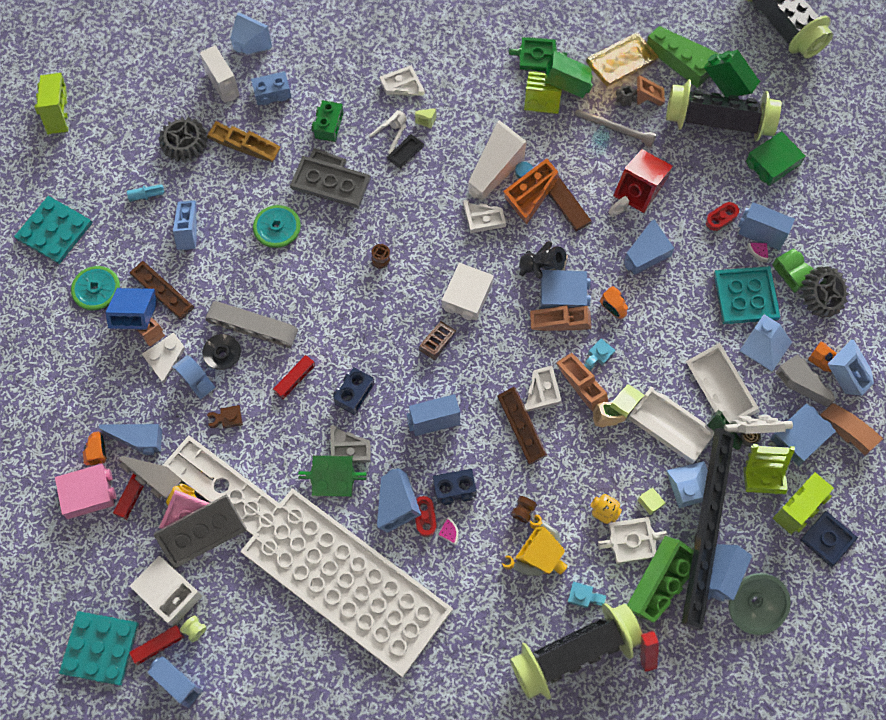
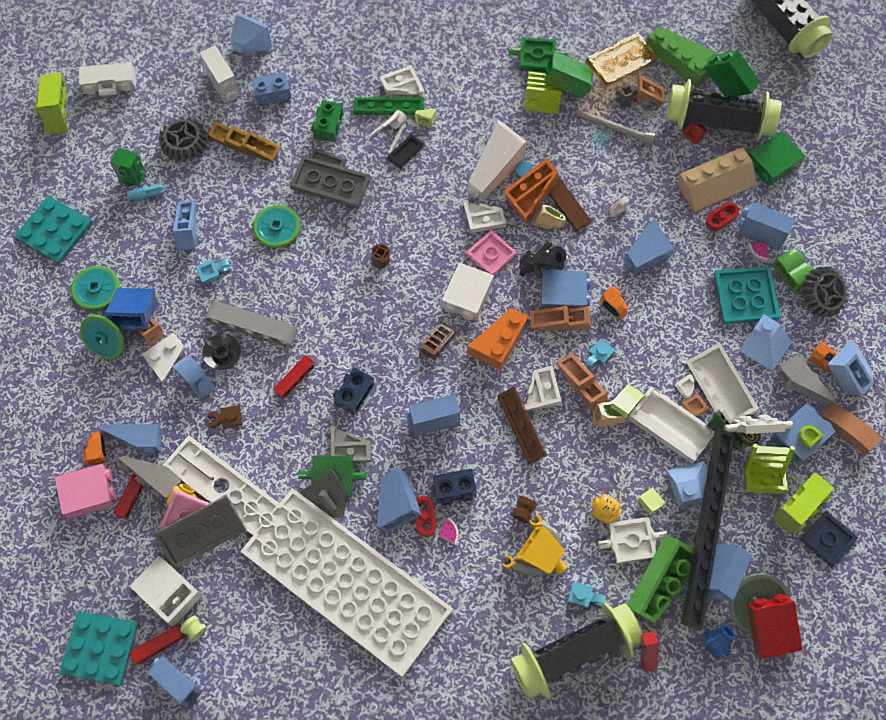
reddish brown tile [129,261,194,320] -> none
red slope [613,149,673,213] -> none
none -> white piece [79,62,136,96]
none -> teal wheel [80,315,124,360]
none -> green brick [110,148,146,187]
none -> medium azure plate [196,259,232,285]
none -> dark grey shield [300,470,346,519]
none -> green tile [354,97,424,115]
none -> bright pink tile [465,230,518,276]
none -> orange wedge [467,308,528,371]
none -> tan rock [533,205,566,229]
none -> white tile [675,374,694,400]
none -> tan slope [677,147,757,213]
none -> nougat tile [681,393,709,417]
none -> red tile [682,123,708,145]
none -> blue rock [704,625,736,657]
none -> red brick [747,594,802,659]
none -> lime tile [798,425,824,450]

